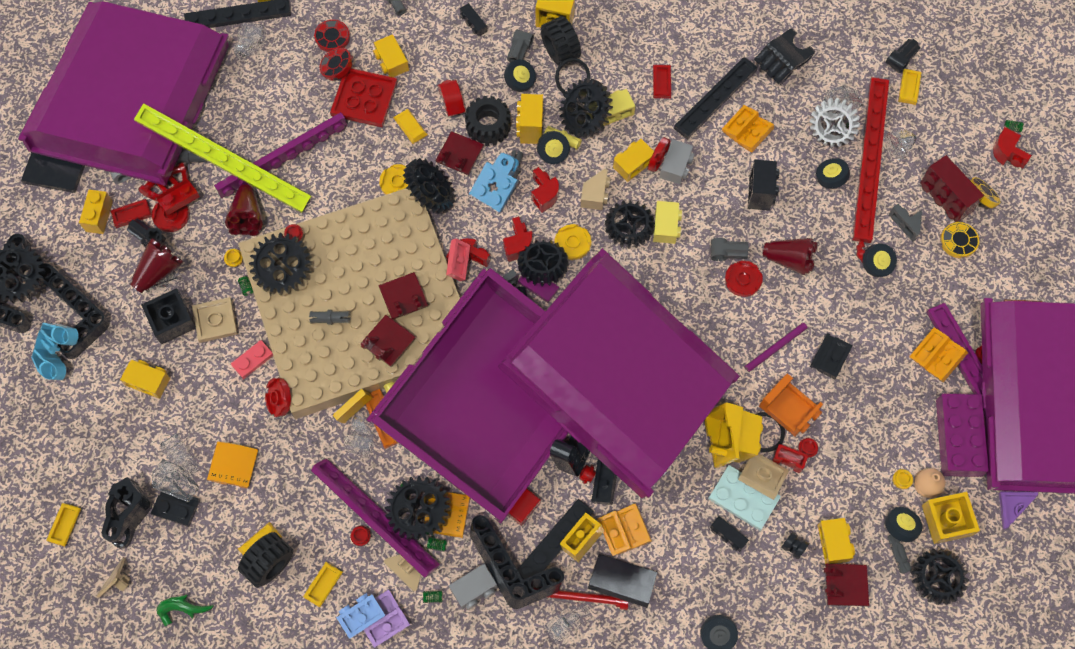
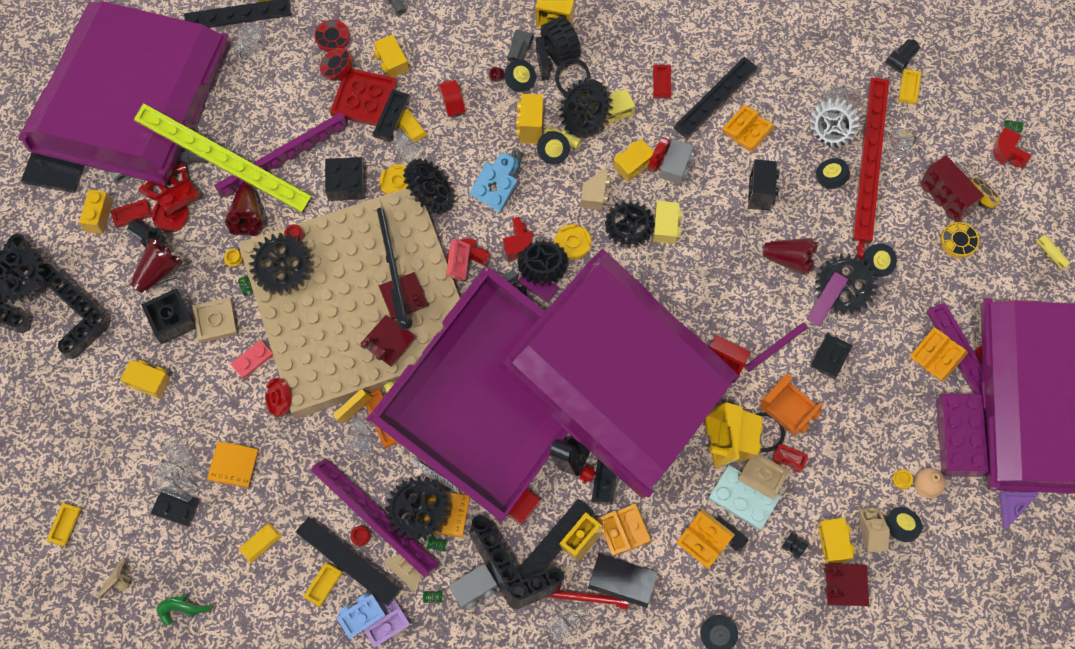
medium azure connector [31,323,78,380] -> none
black piece [102,477,152,549] -> none
black tyre [238,532,293,588] -> none
dark grey pin [309,310,351,325] -> none
dark red plate [435,131,484,175] -> none
black piece [459,3,488,37] -> none
black tyre [465,96,511,146] -> none
red brick [531,167,559,213] -> none
dark grey piece [711,238,749,261] -> none
red tile [725,260,763,297] -> none
black piece [754,28,816,85] -> none
red plate [798,438,818,458] -> none
dark grey axle [887,535,912,573] -> none
dark grey slope [889,204,922,242] -> none
black gear [911,549,969,605] -> none
yellow brick [922,492,980,544] -> none
none -> black tile [296,517,401,606]
none -> black brick [325,157,365,201]
none -> black plate [373,89,410,142]
none -> black bar [377,207,413,330]
none -> clear slope [393,130,426,166]
none -> white sticker [412,457,459,494]
none -> dark red hinge [489,67,504,82]
none -> black plate [536,36,552,81]
none -> light orange slope [676,509,735,569]
none -> red brick [709,335,751,375]
none -> magenta sticker [806,272,848,327]
none -> black gear [815,253,878,316]
none -> tan slope [859,507,890,552]
none -> light yellow pin [1036,234,1071,270]

